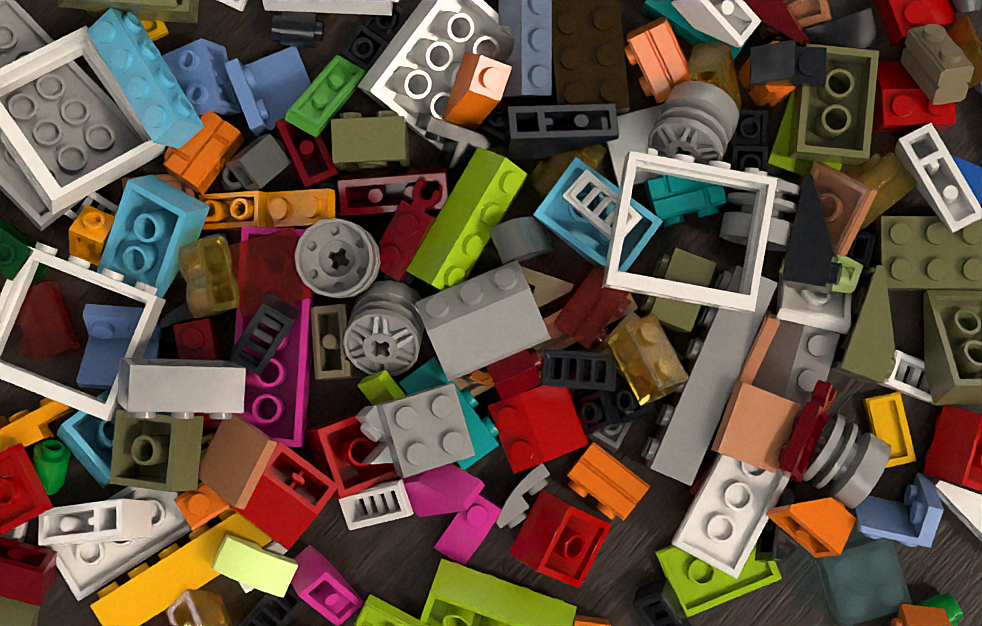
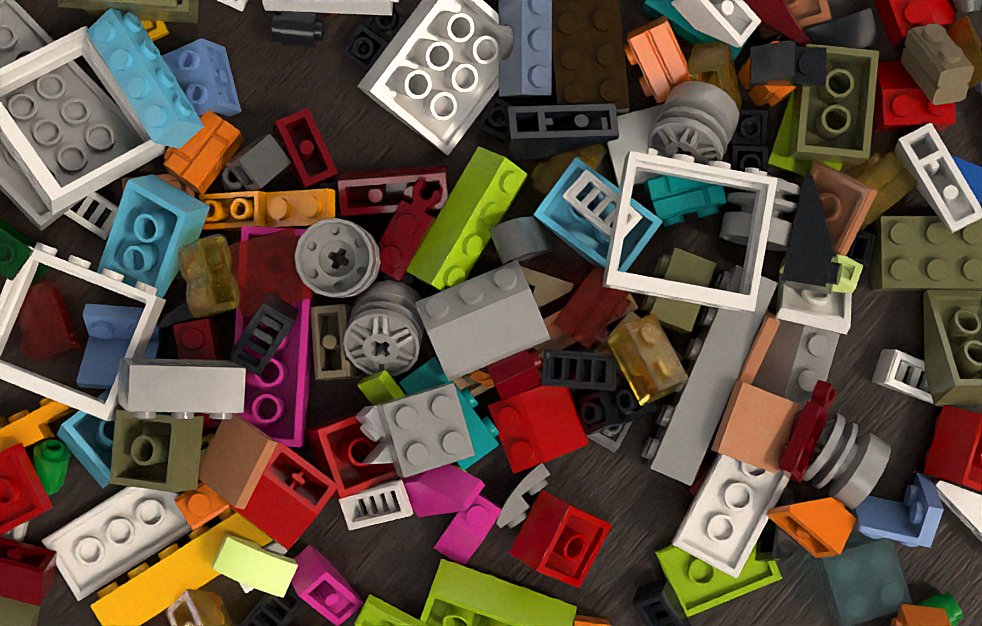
white slope [38,499,152,546] -> none
light orange bracket [69,205,115,266] -> none
medium blue bracket [224,46,311,137] -> none
bright green tile [285,54,367,138] -> none
olive brick [331,111,410,173] -> none
black slope [415,112,494,169] -> none
orange slope [442,51,512,131] -> none
orange brick [566,440,650,520] -> none
olive slope [829,264,896,383] -> none
yellow tile [862,391,916,468] -> none

